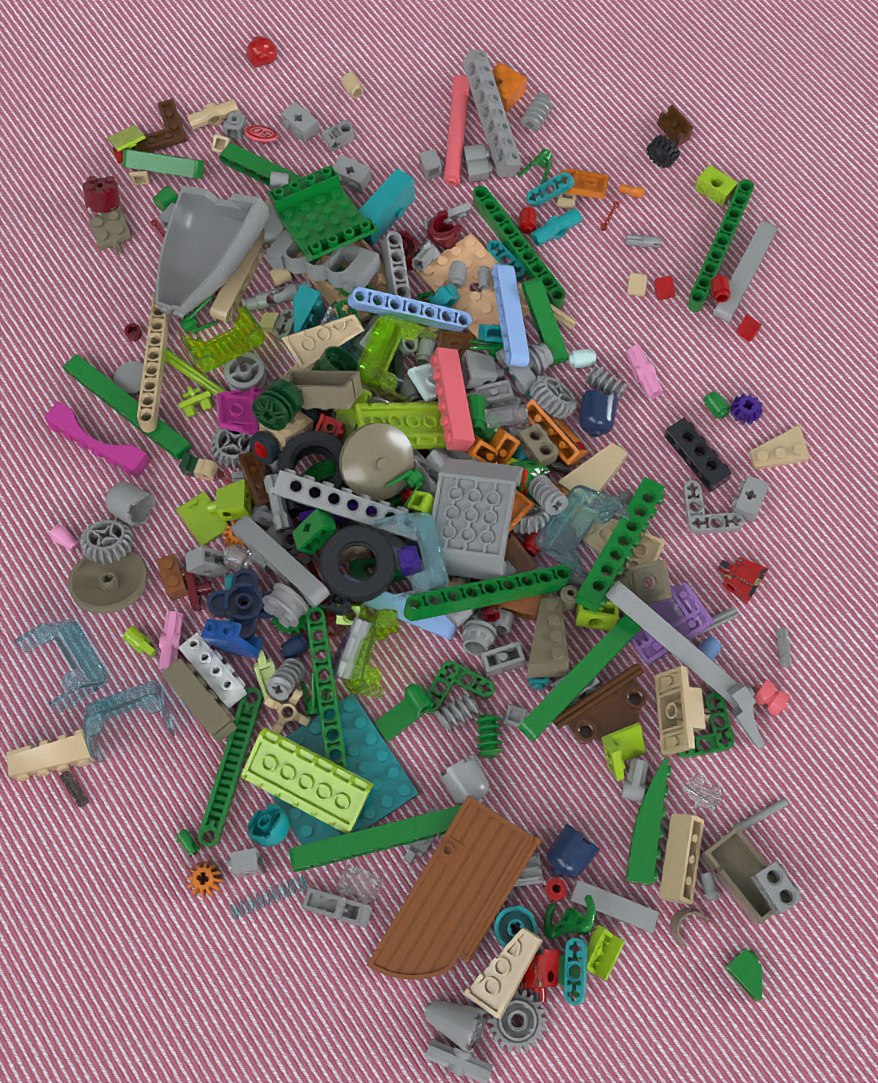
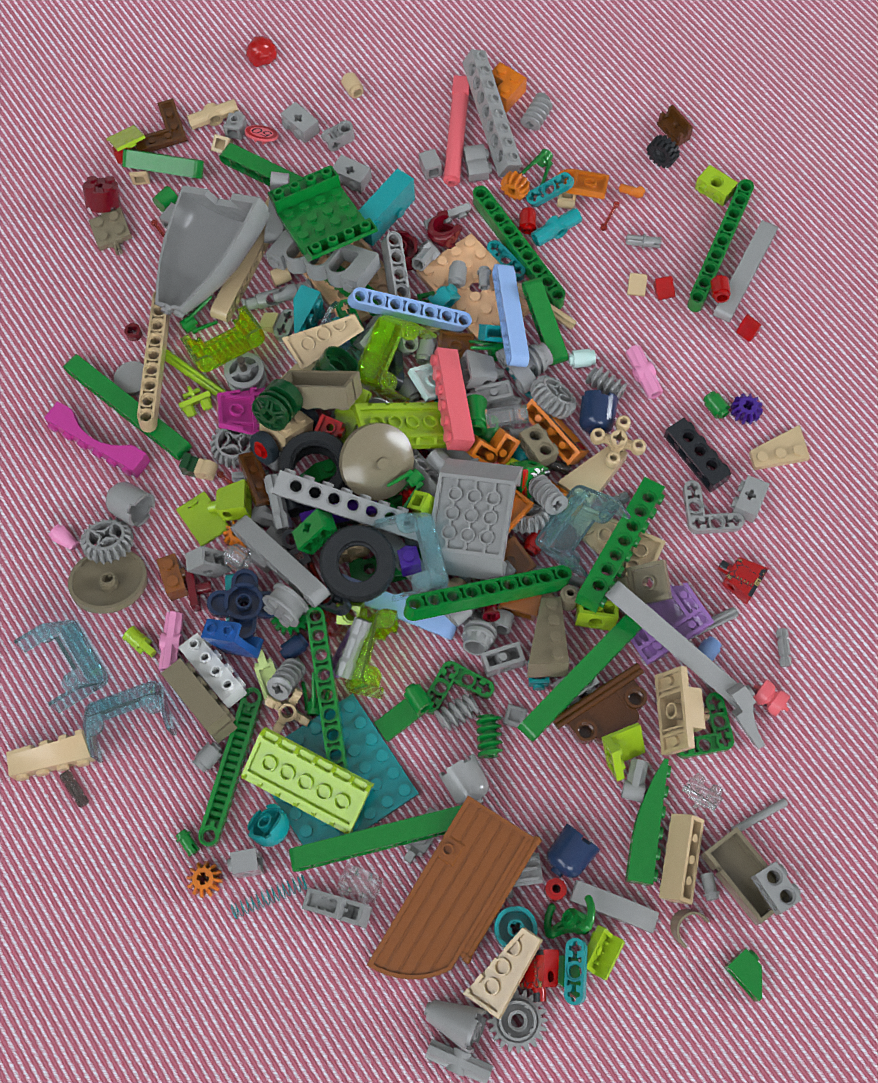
none -> light grey brick [192,742,222,773]
none -> orange gear [500,171,530,201]
none -> tan gear [590,415,646,469]

